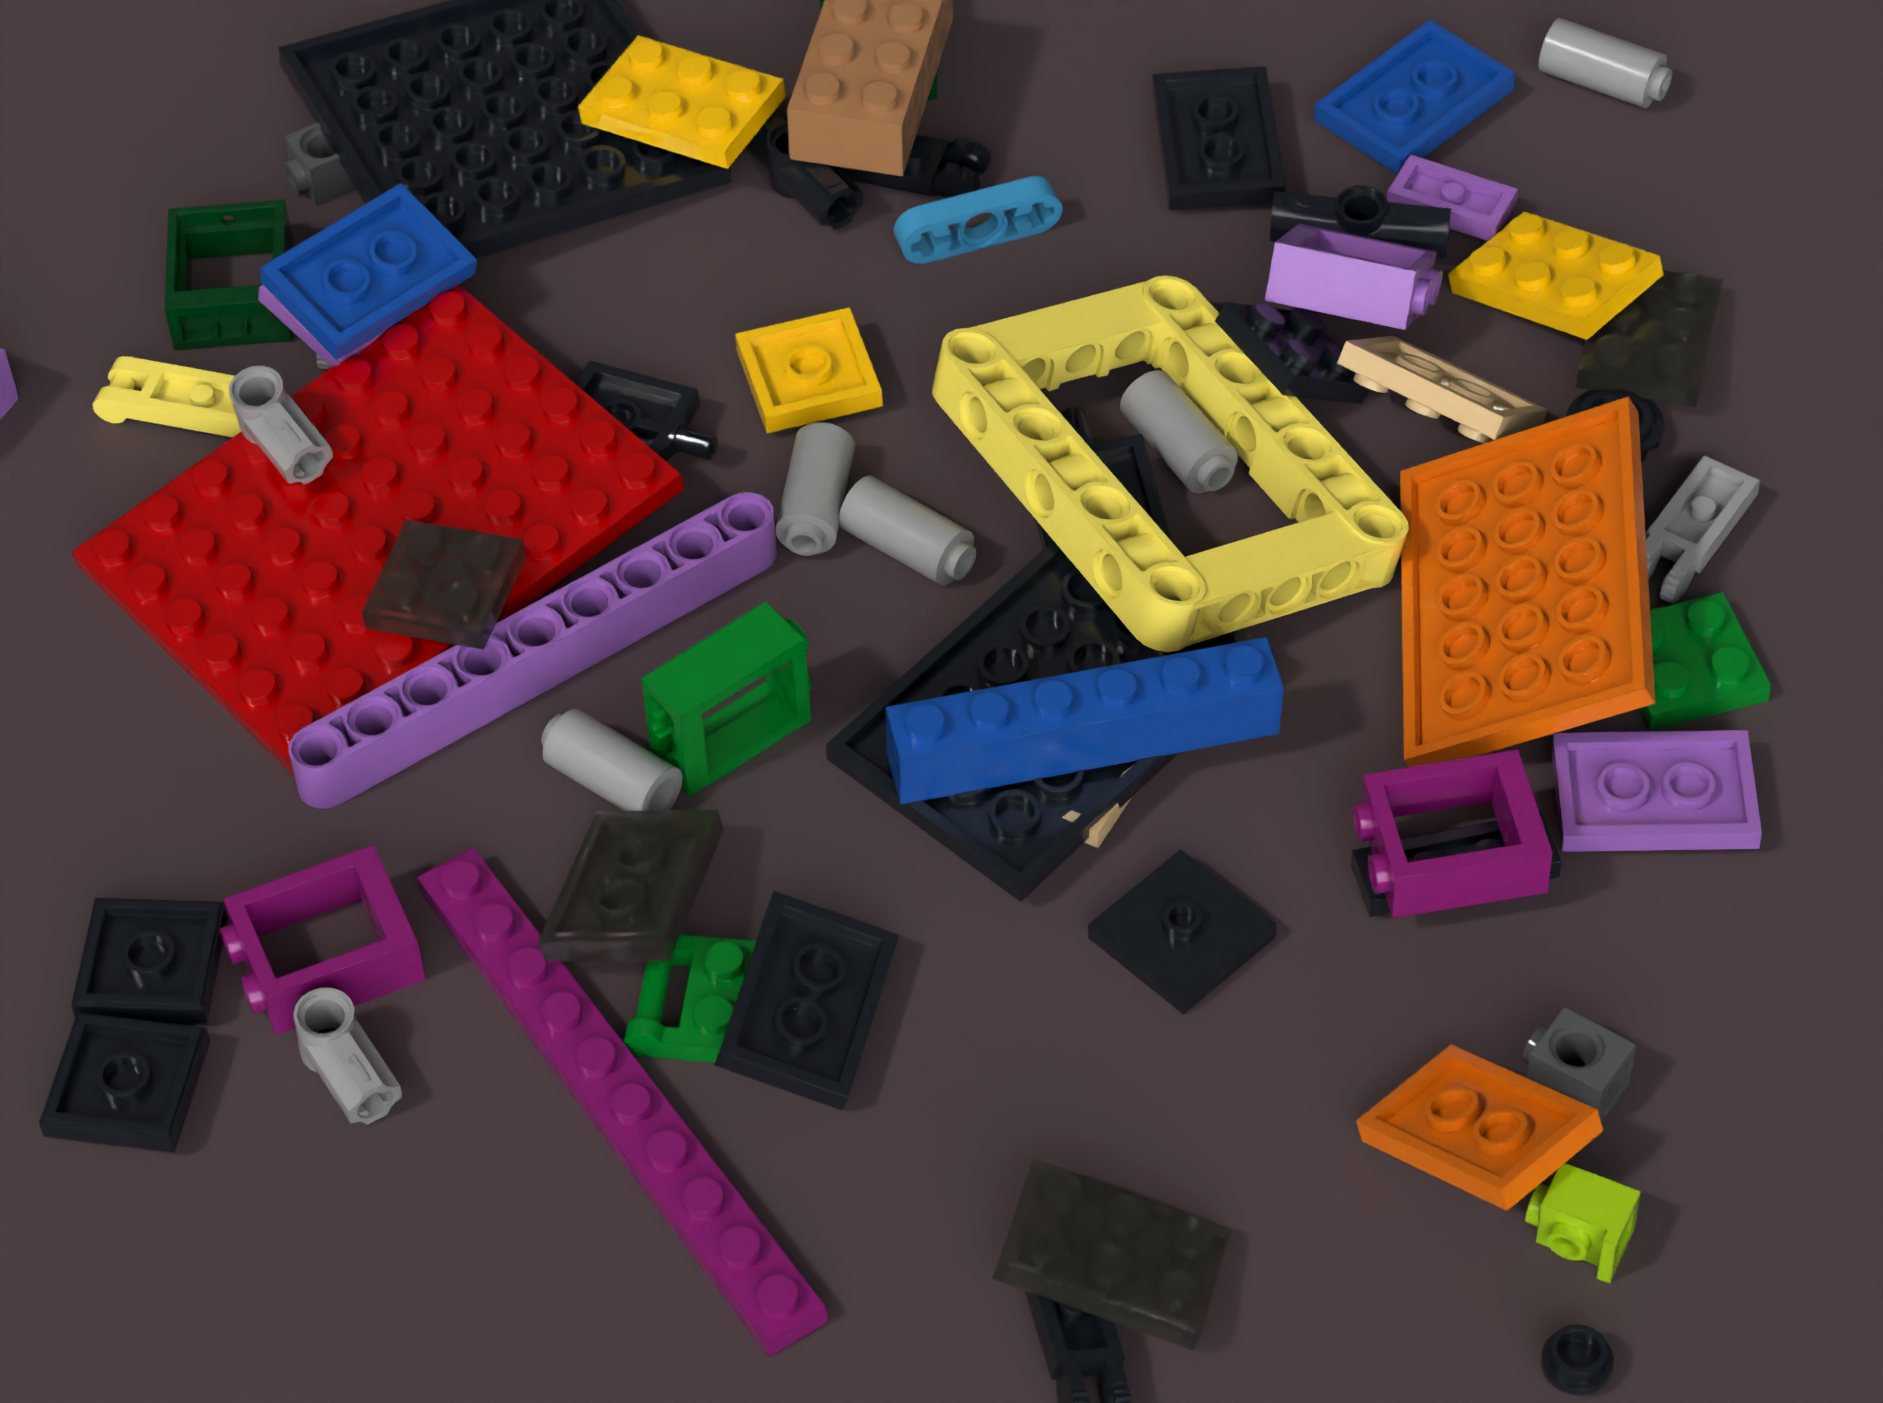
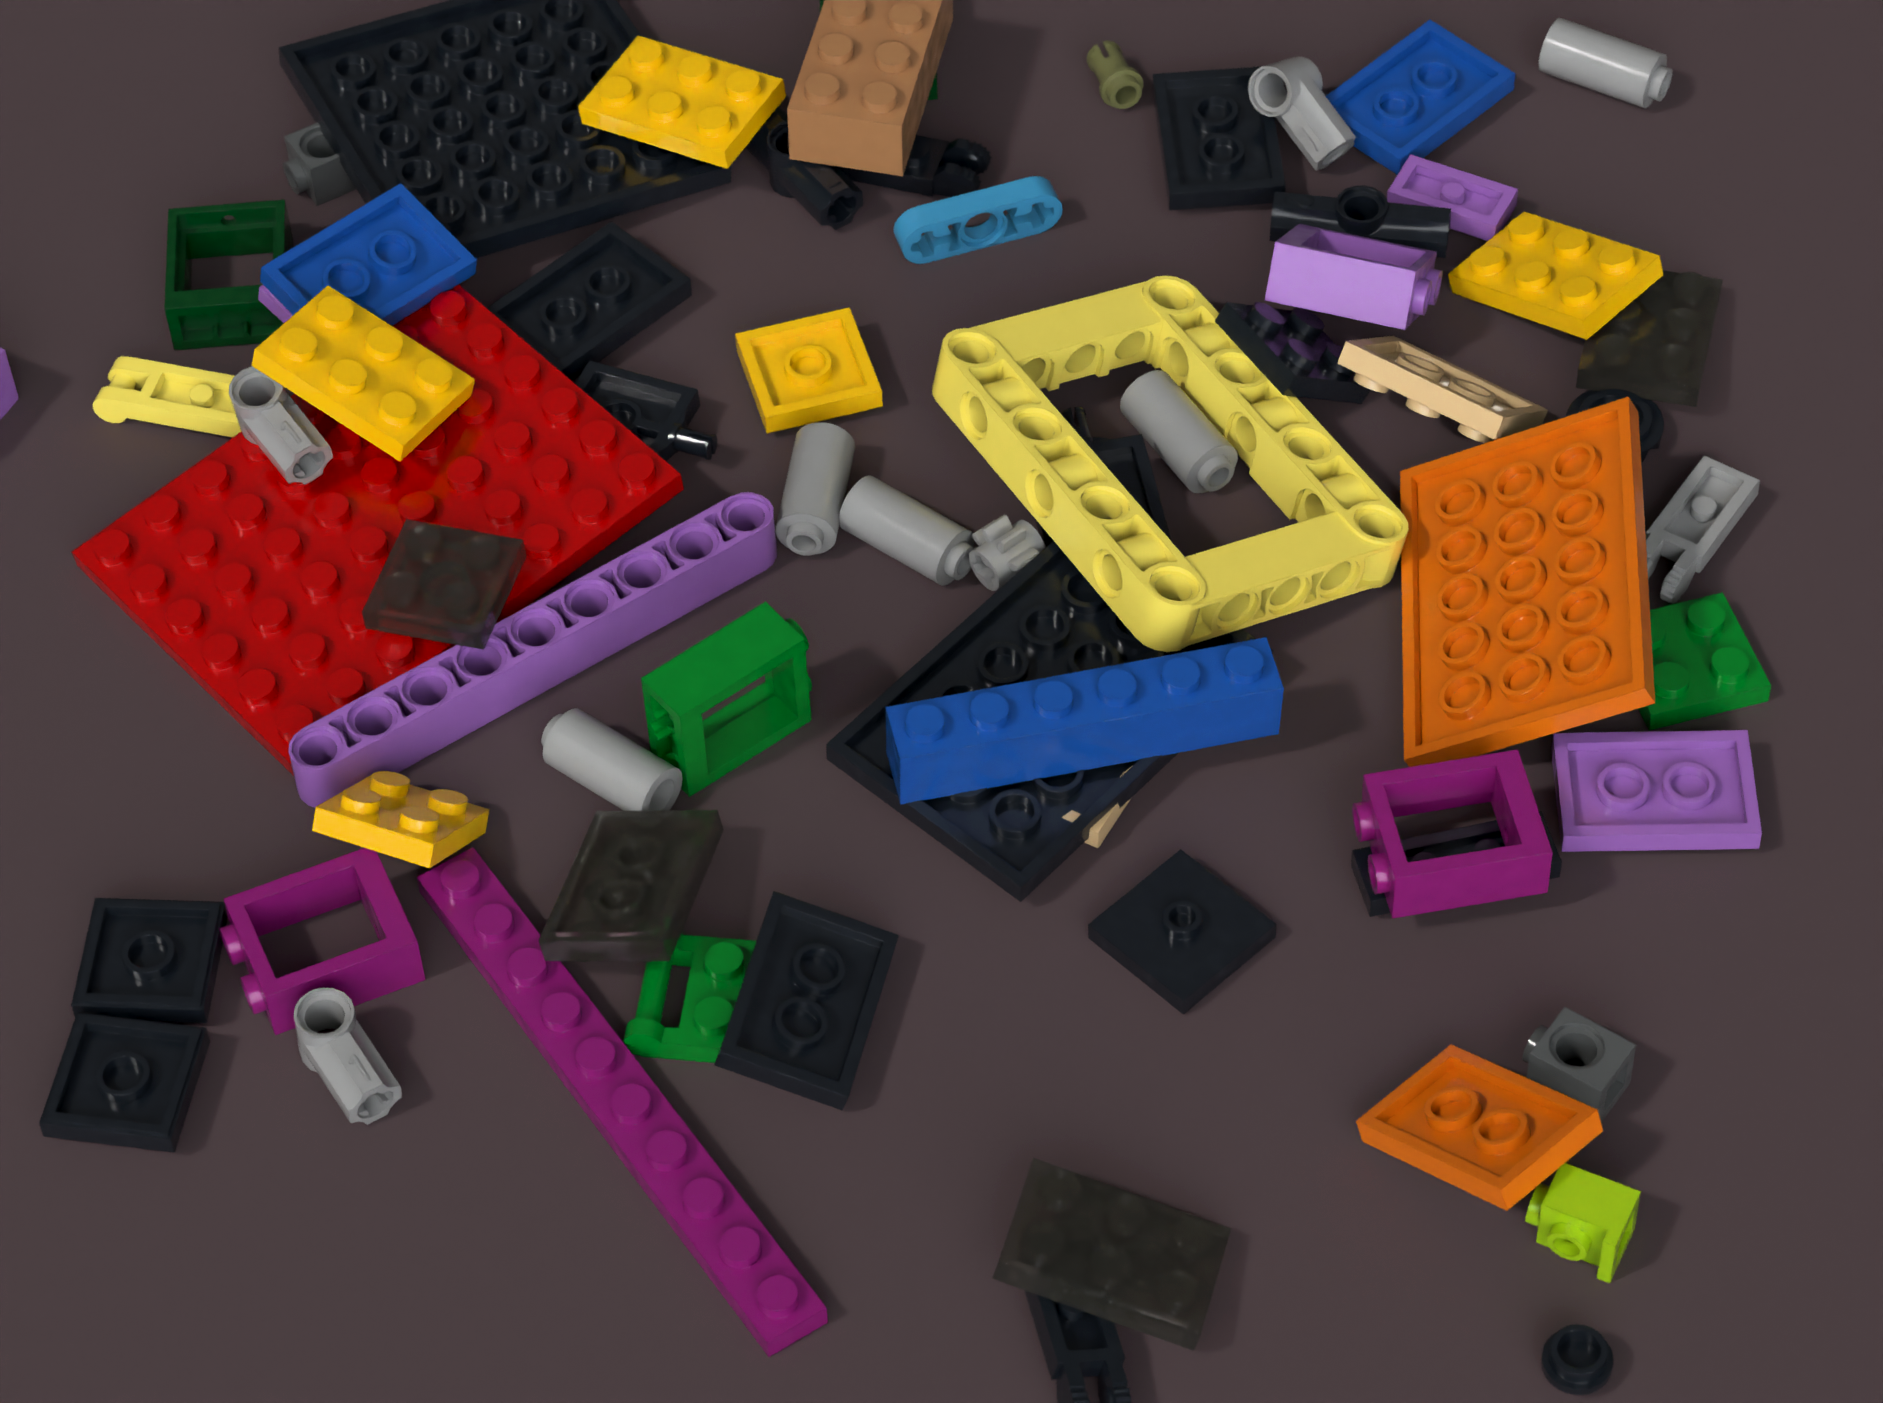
none -> yellow plate [252,285,475,461]
none -> yellow plate [312,771,490,869]
none -> black plate [487,221,692,381]
none -> light grey gear [969,514,1046,591]
none -> olive pin [1087,40,1143,109]
none -> light grey piece [1248,56,1356,171]

